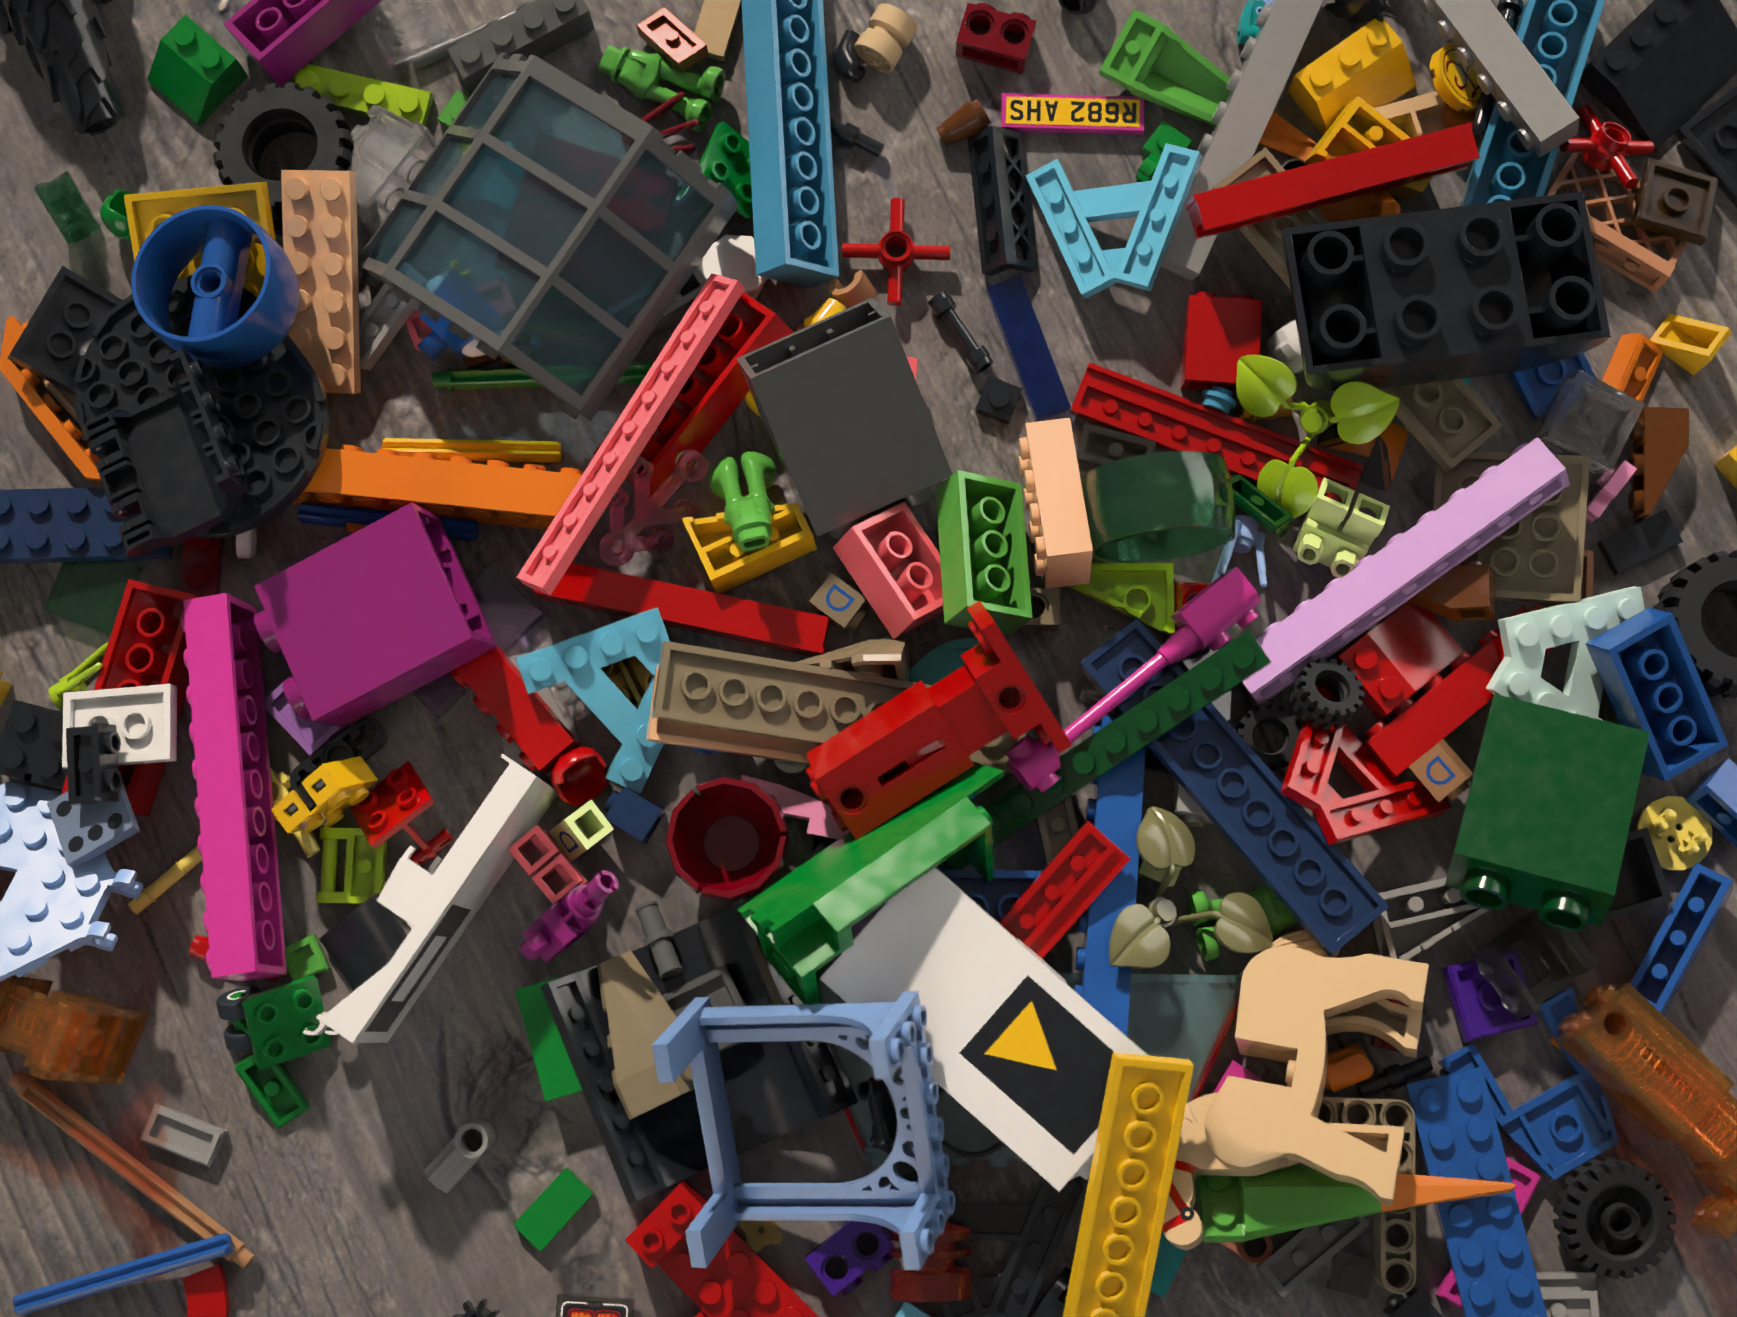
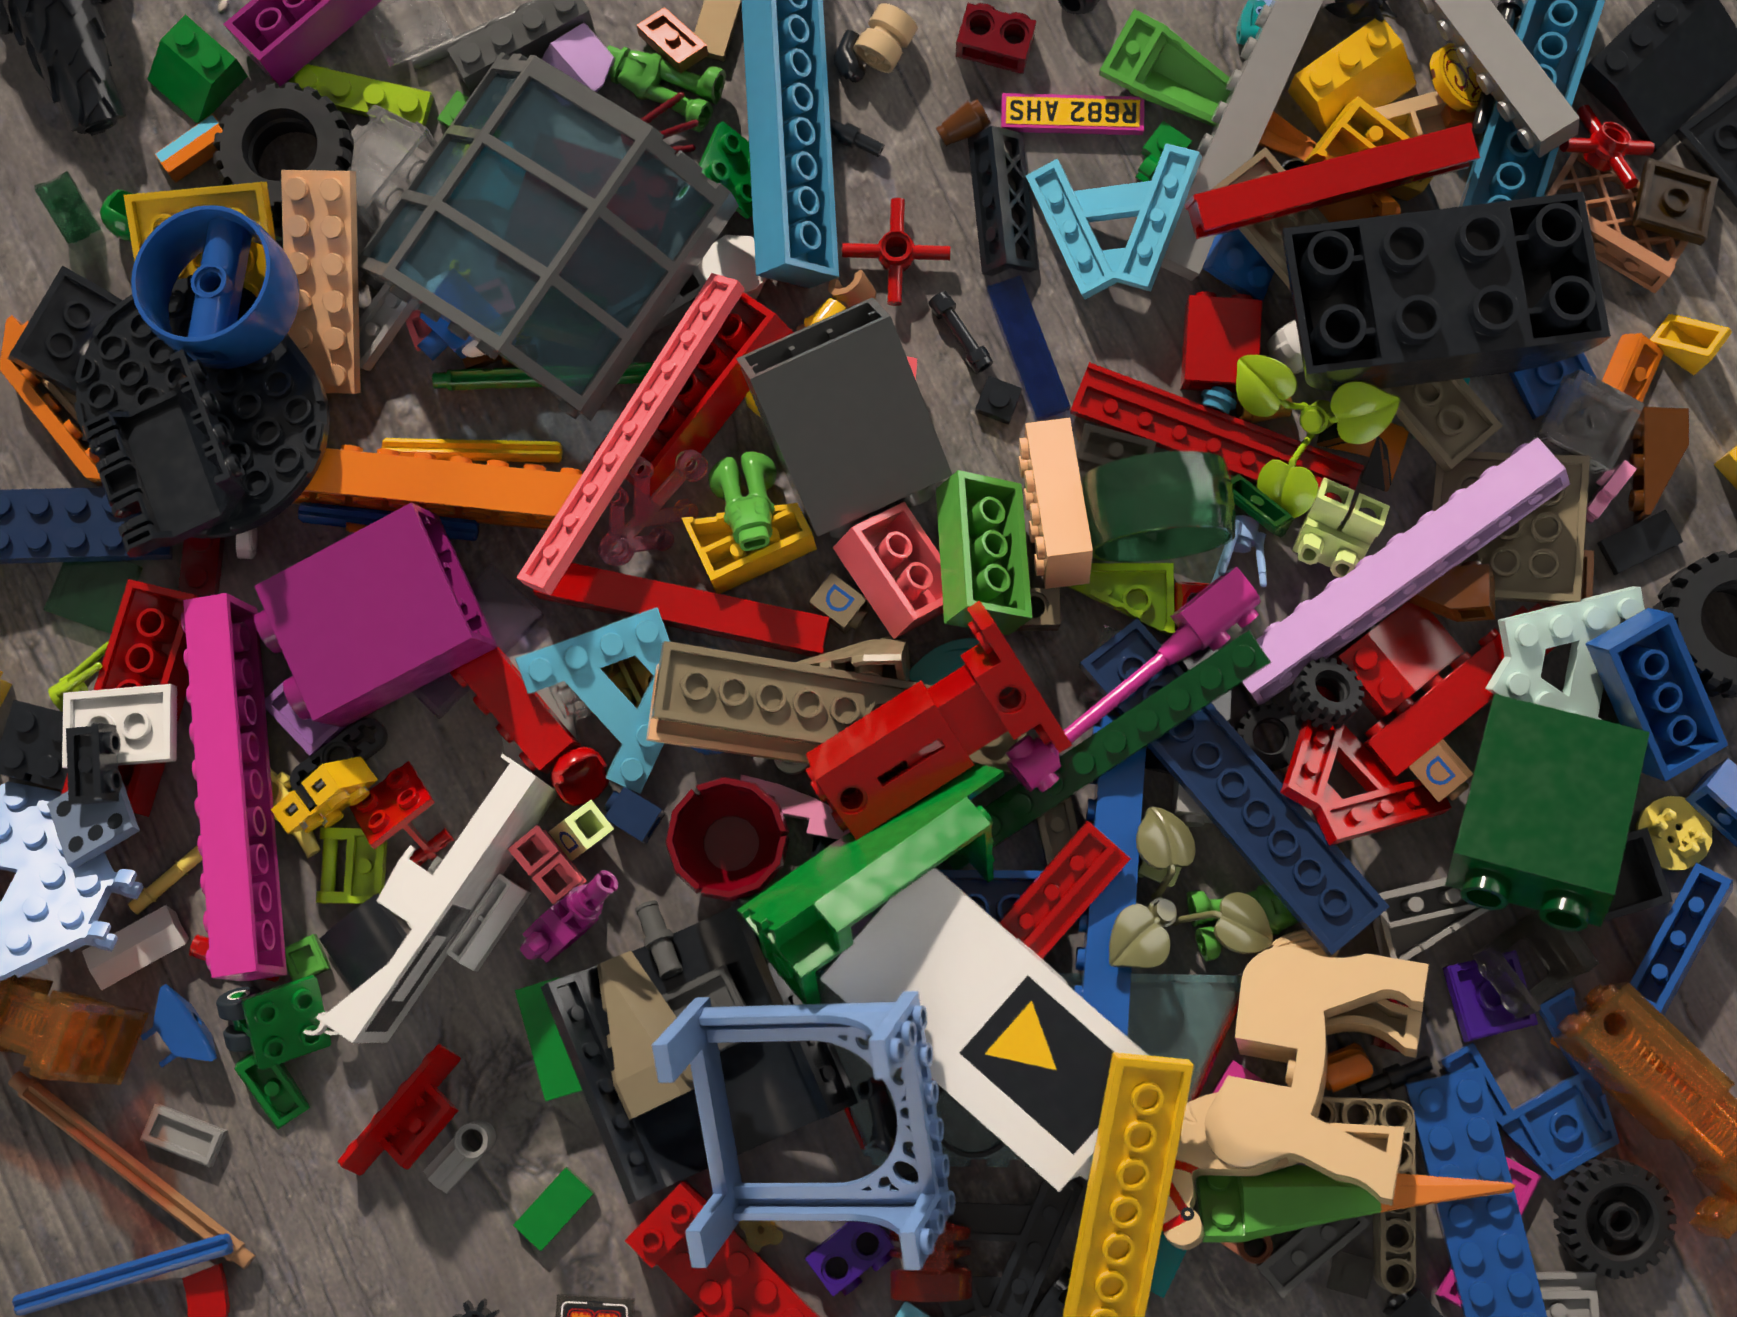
none -> white piece [82,905,189,991]
none -> blue piece [140,984,217,1068]
none -> orange slope [155,114,223,183]
none -> red bracket [338,1044,461,1176]
none -> white piece [446,873,531,972]
none -> lavender slope [542,22,616,108]
none -> blue plate [1202,229,1274,302]

